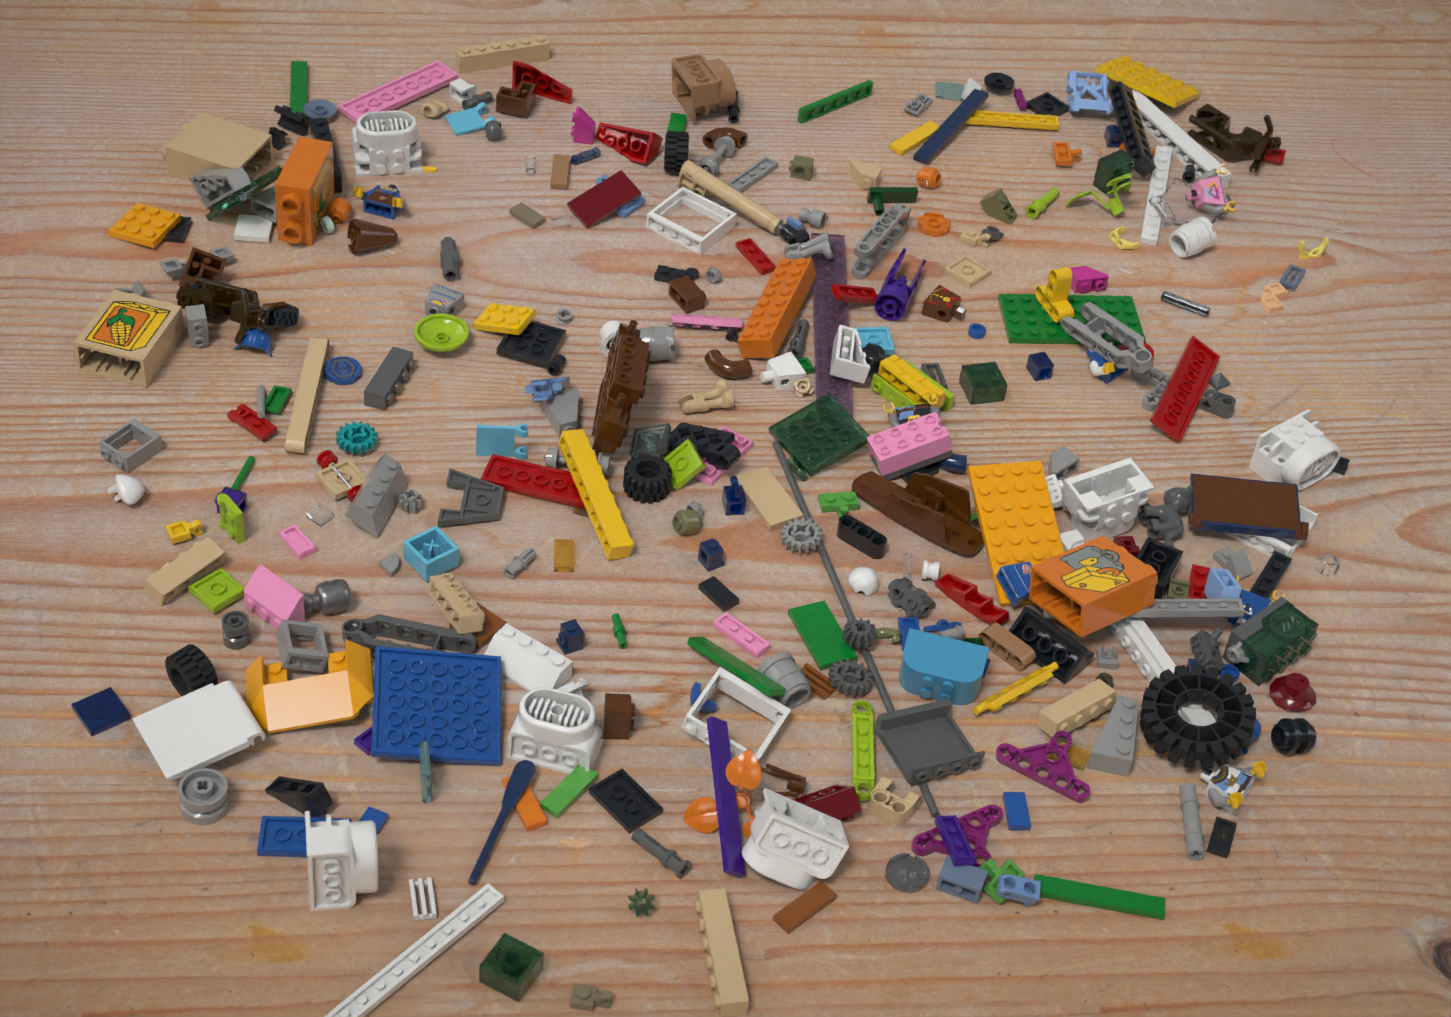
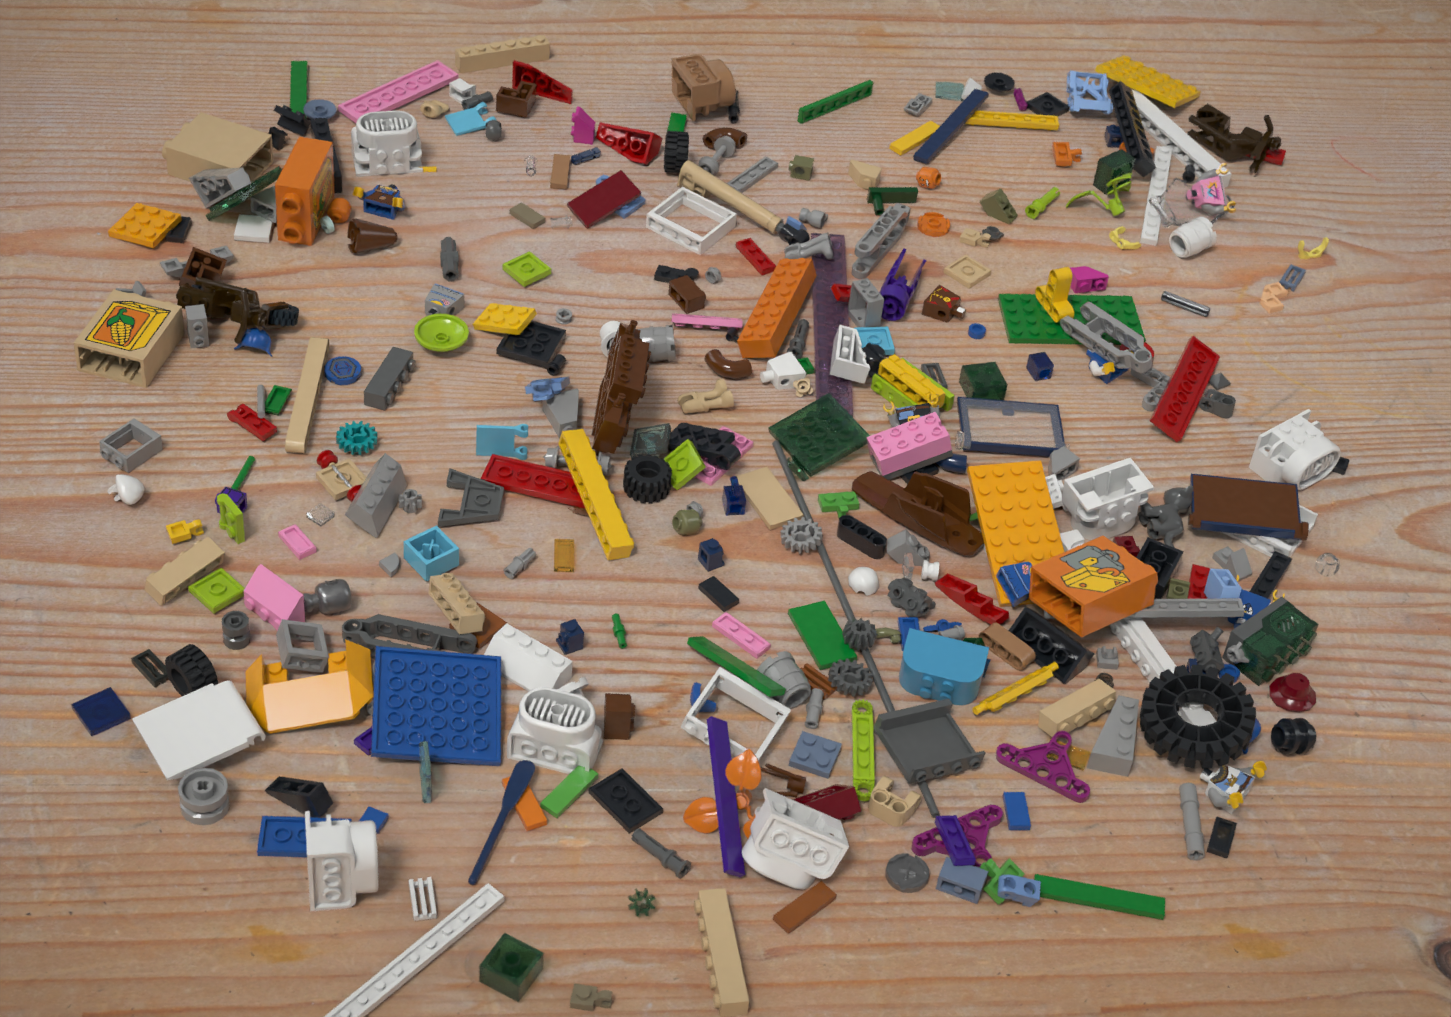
none -> pearl dark grey tile [131,649,170,688]
none -> lime plate [502,251,551,287]
none -> sand blue plate [788,731,842,779]
none -> light grey pin [805,688,824,729]
none -> light grey window [847,278,884,327]
none -> light grey slope [887,529,930,566]
none -> clear door [955,397,1070,457]

